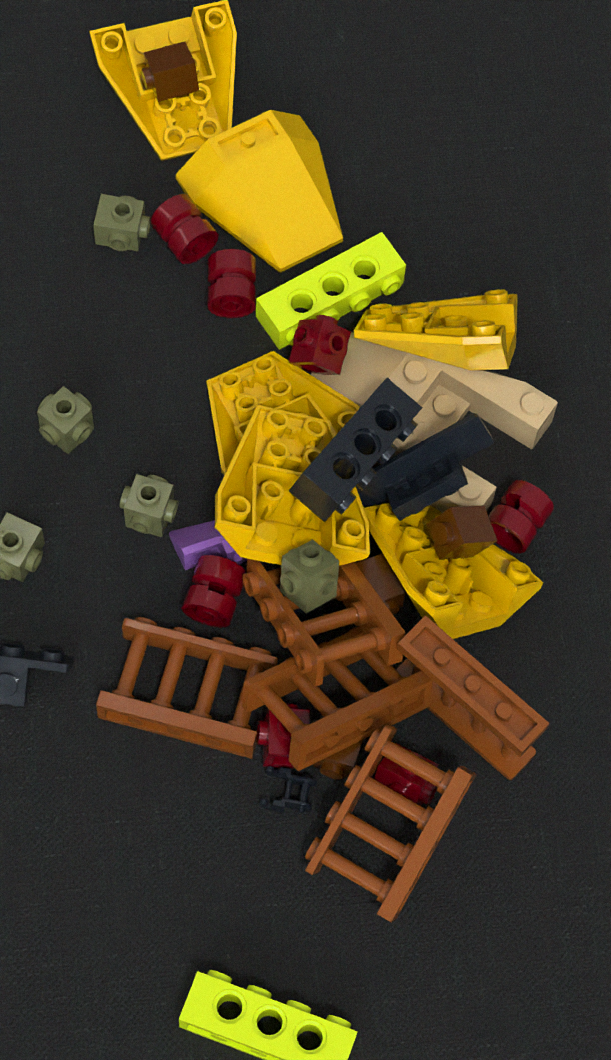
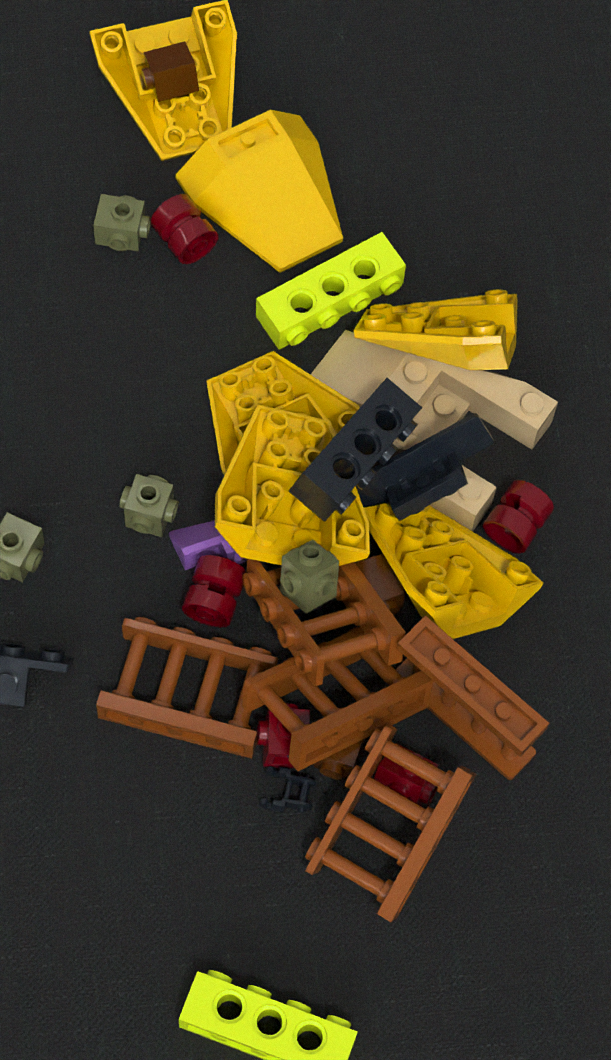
olive brick [37,386,94,454] -> none
dark red wheel [208,249,256,318] -> none
dark red brick [288,315,351,375] -> none
reddish brown brick [426,505,497,560] -> none

